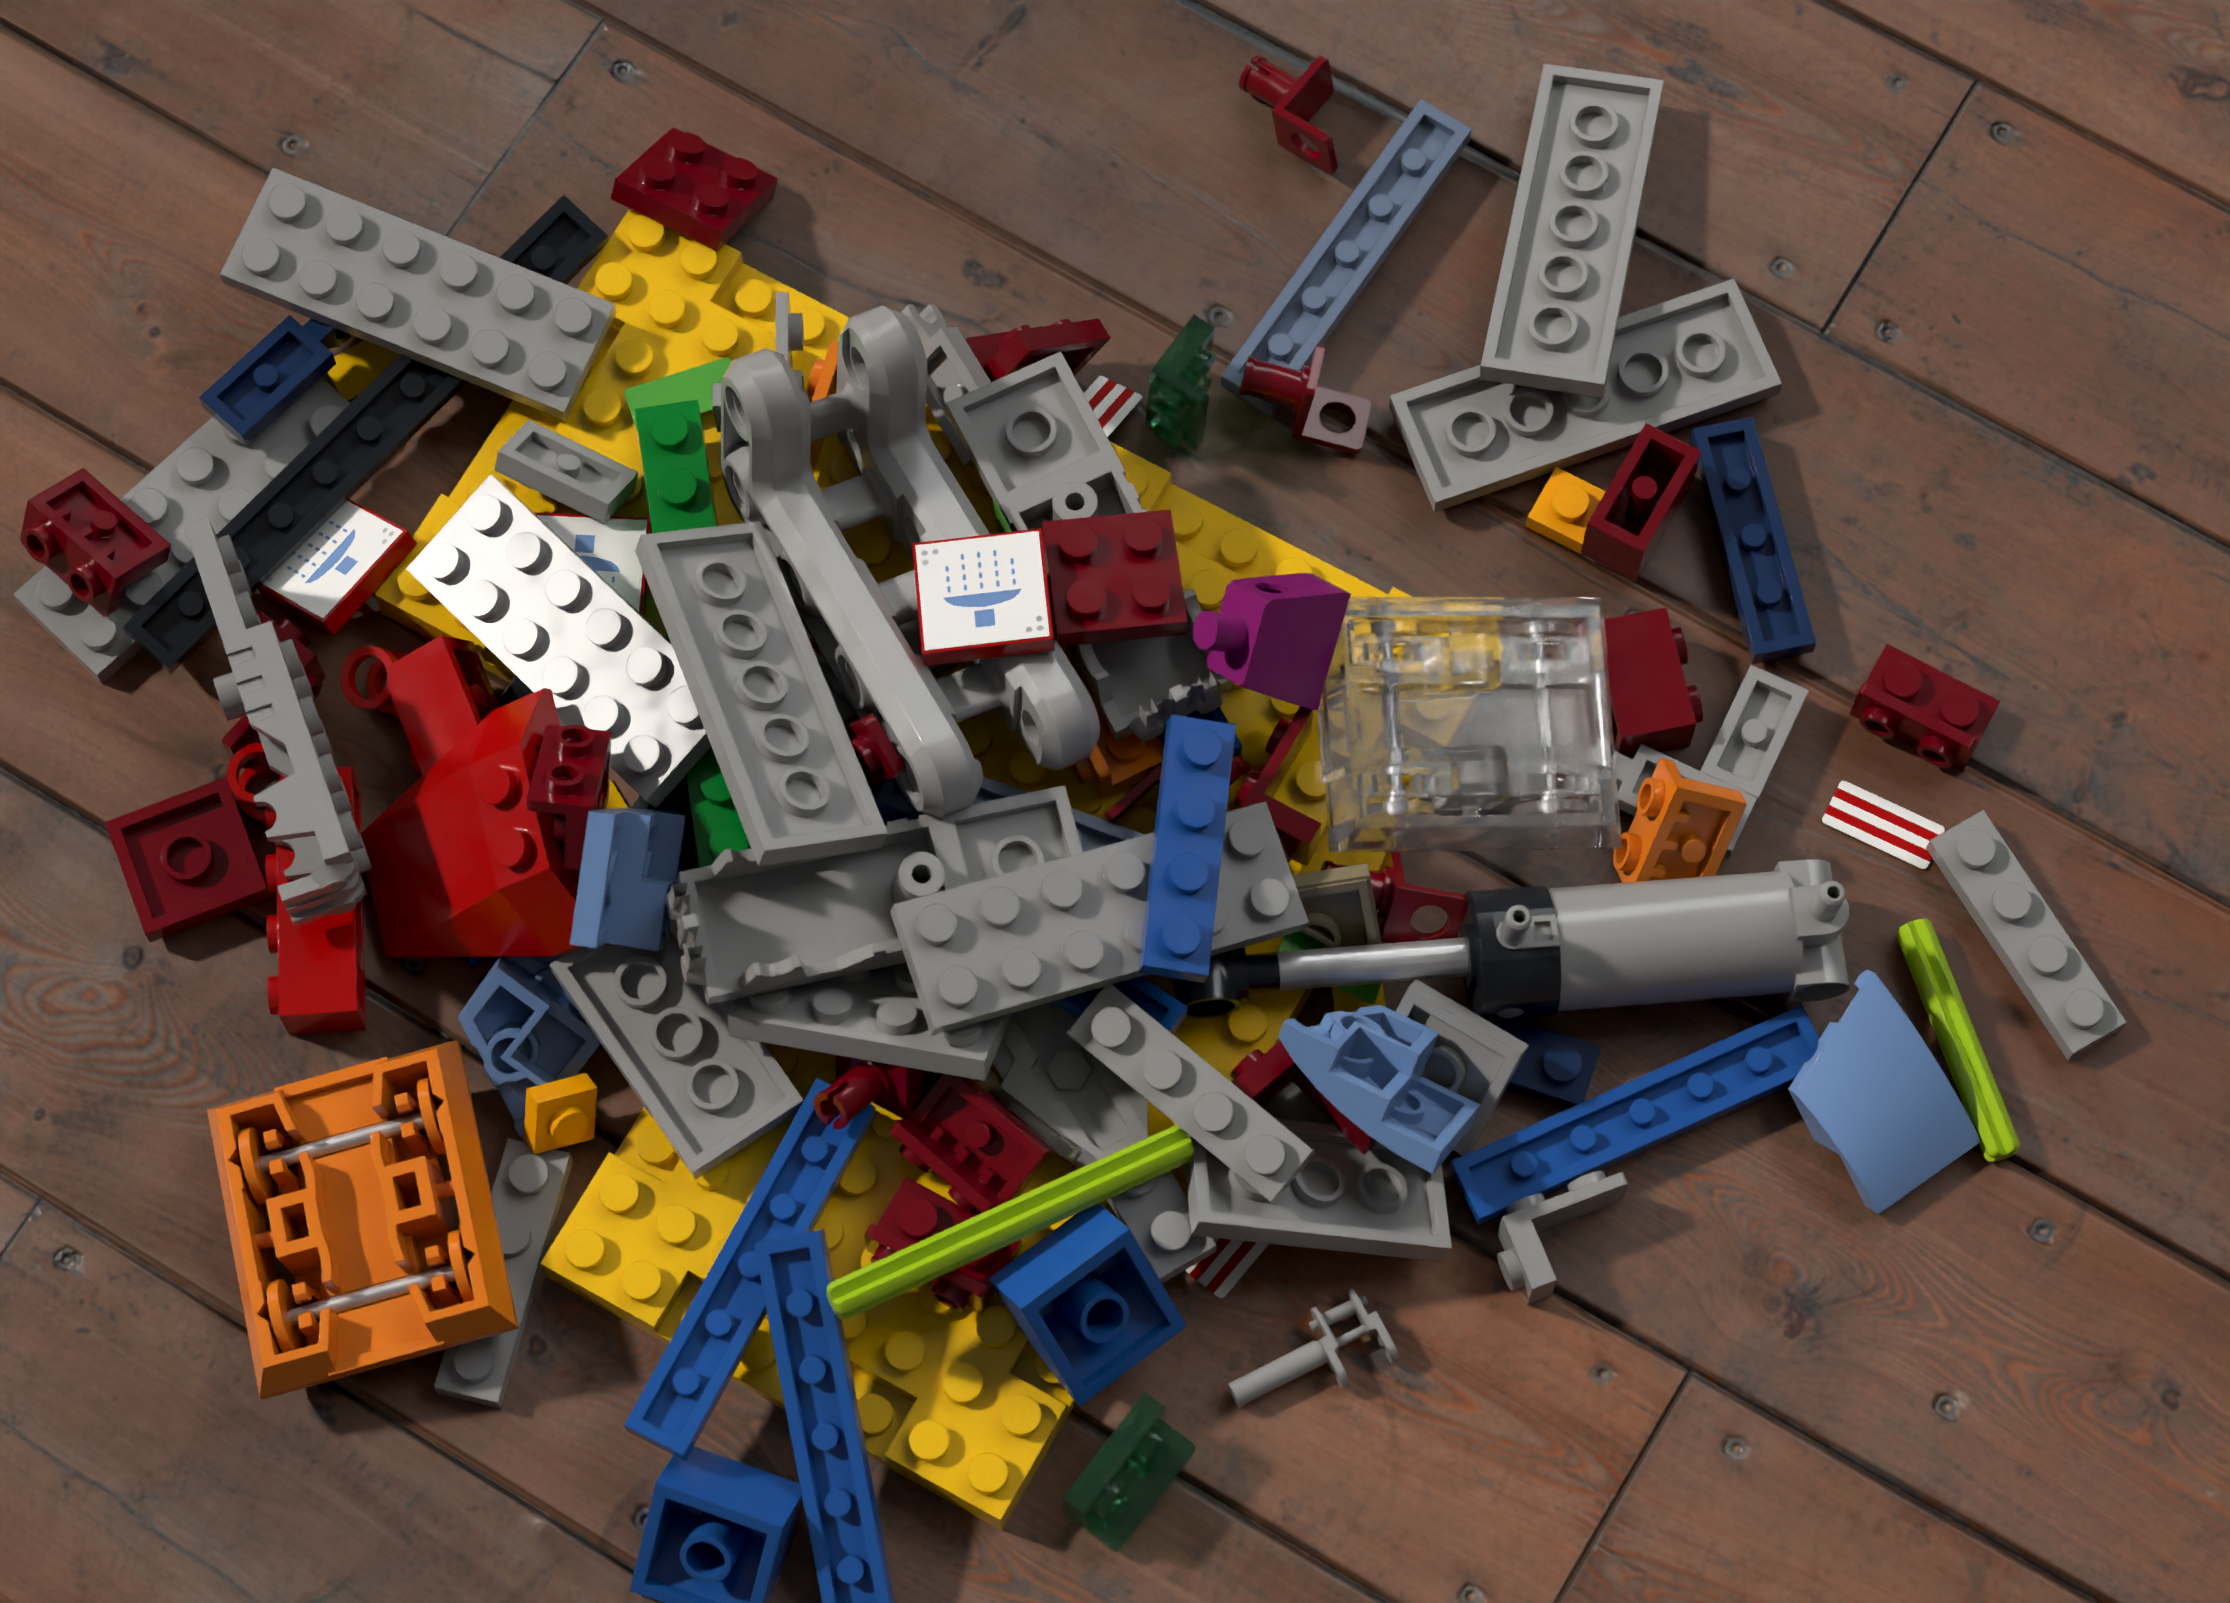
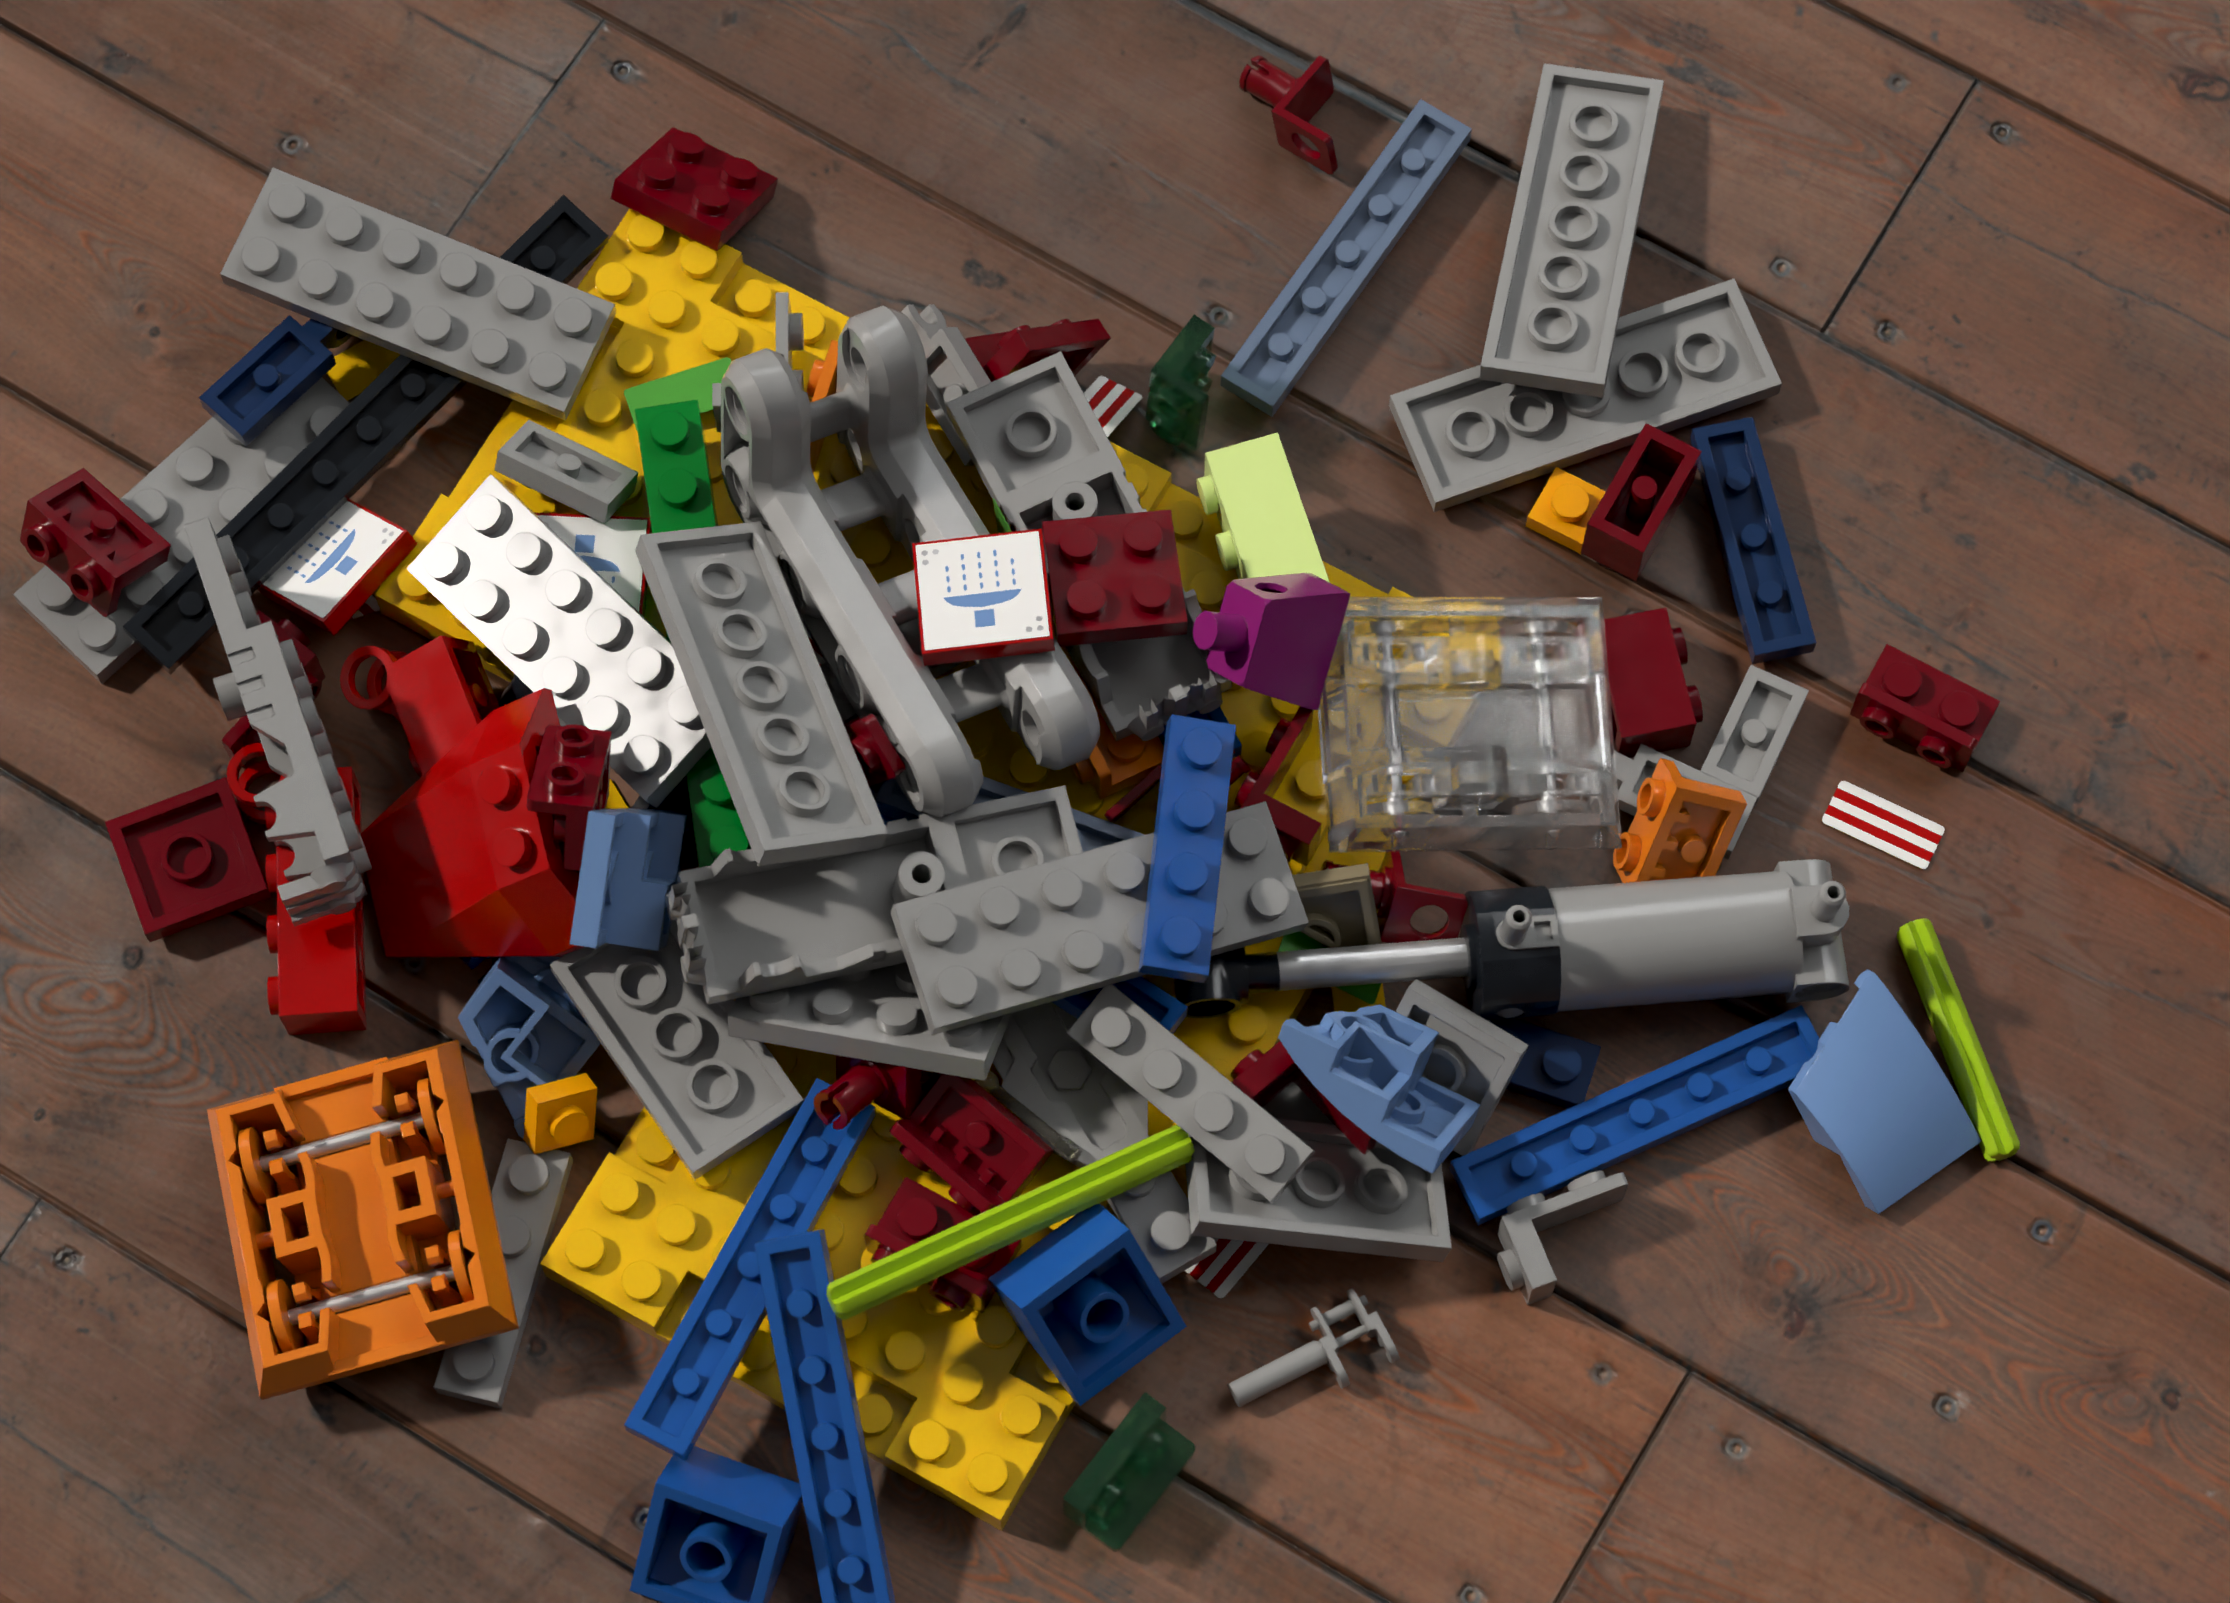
dark red bracket [1239,345,1372,454] -> none
light grey plate [1926,810,2127,1061] -> none
none -> yellowish green brick [1196,432,1330,583]

